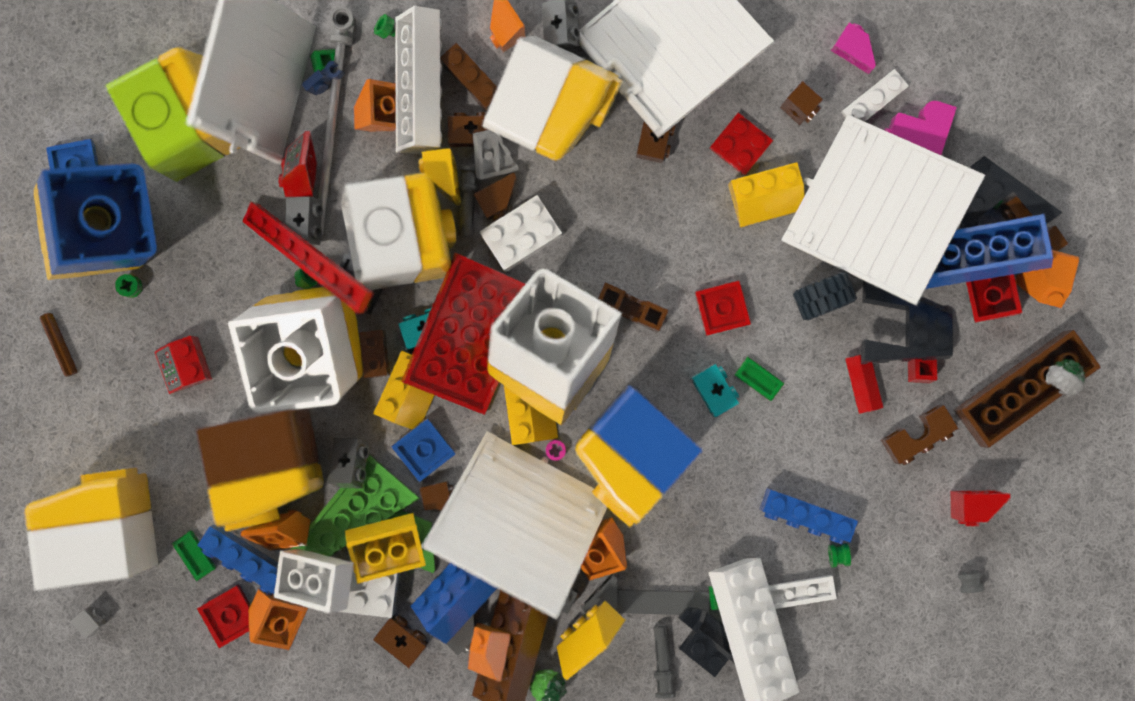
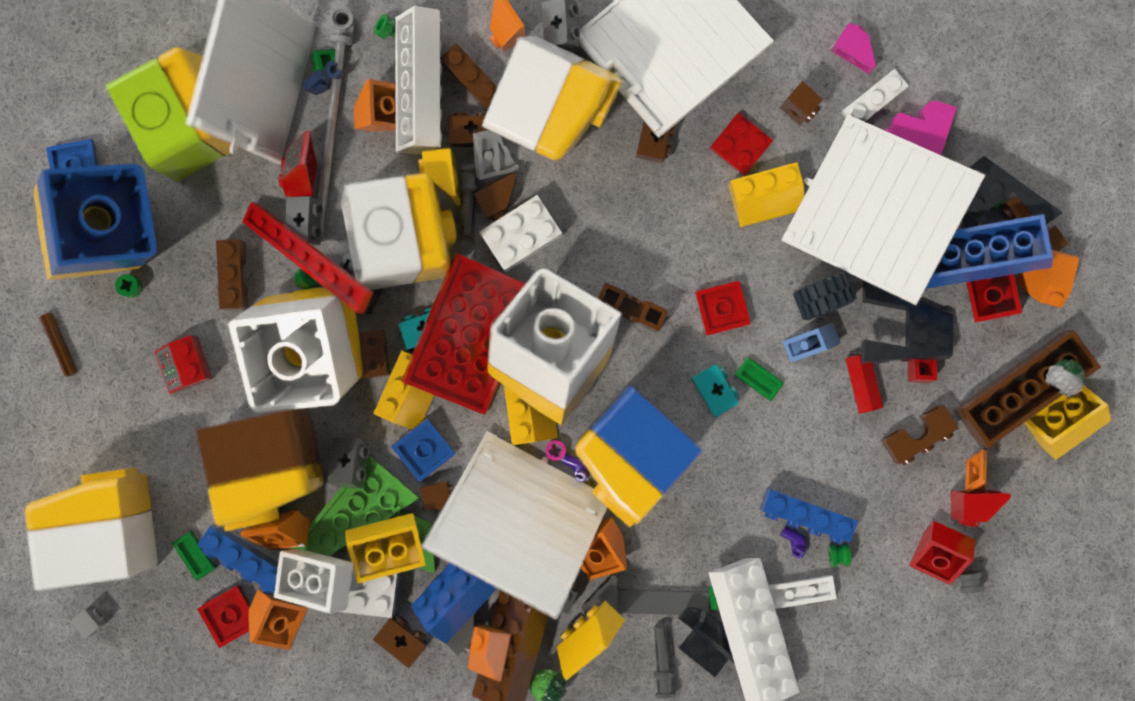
none -> reddish brown arch [216,239,248,311]
none -> dark purple arm [562,453,590,482]
none -> dark purple arm [780,526,807,559]
none -> medium blue slope [783,322,841,362]
none -> red slope [909,521,976,585]
none -> orange slope [965,449,987,493]
none -> yellow slope [1025,385,1111,460]

